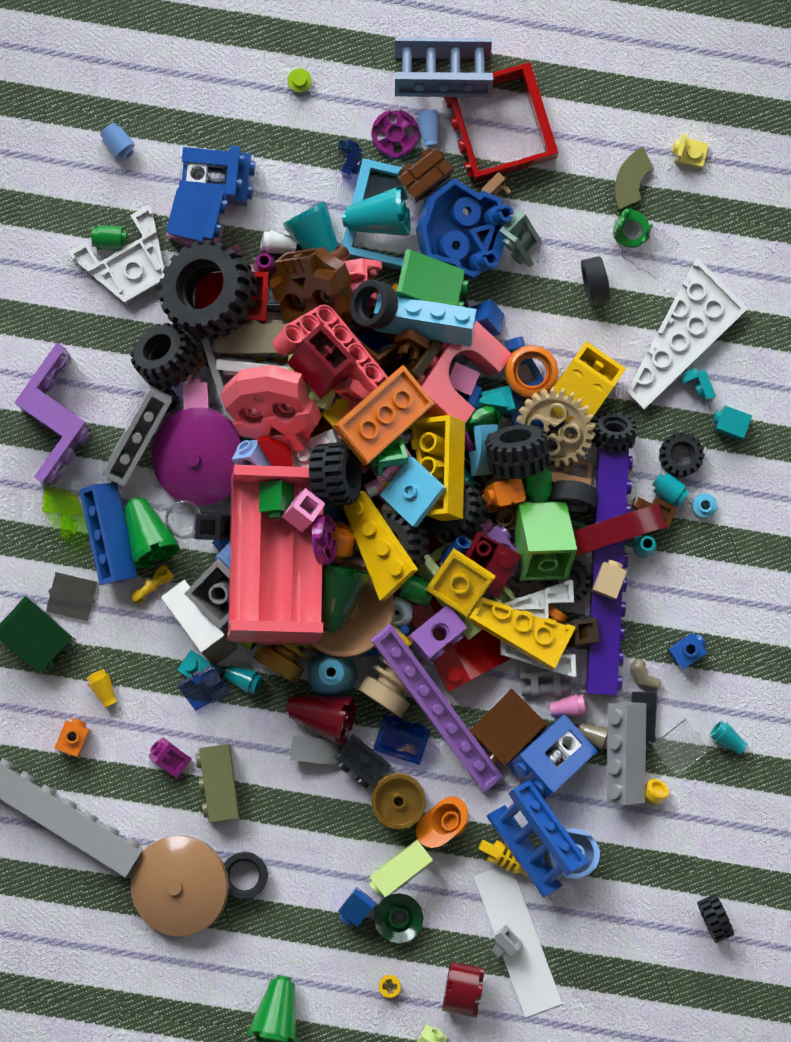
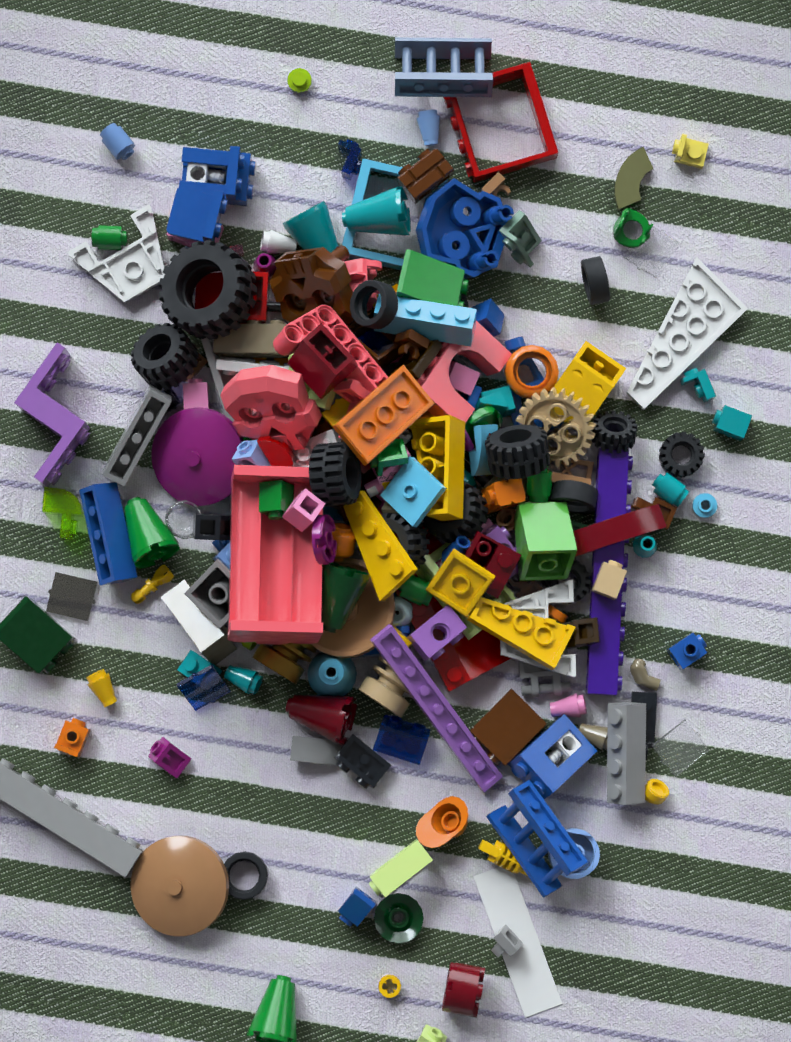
olive brick [195,744,240,822] -> none
magenta piece [371,110,419,158] -> none
pearl gold wheel [371,773,426,829] -> none
black tyre [697,894,734,943] -> none
teal cone [709,720,747,755] -> none

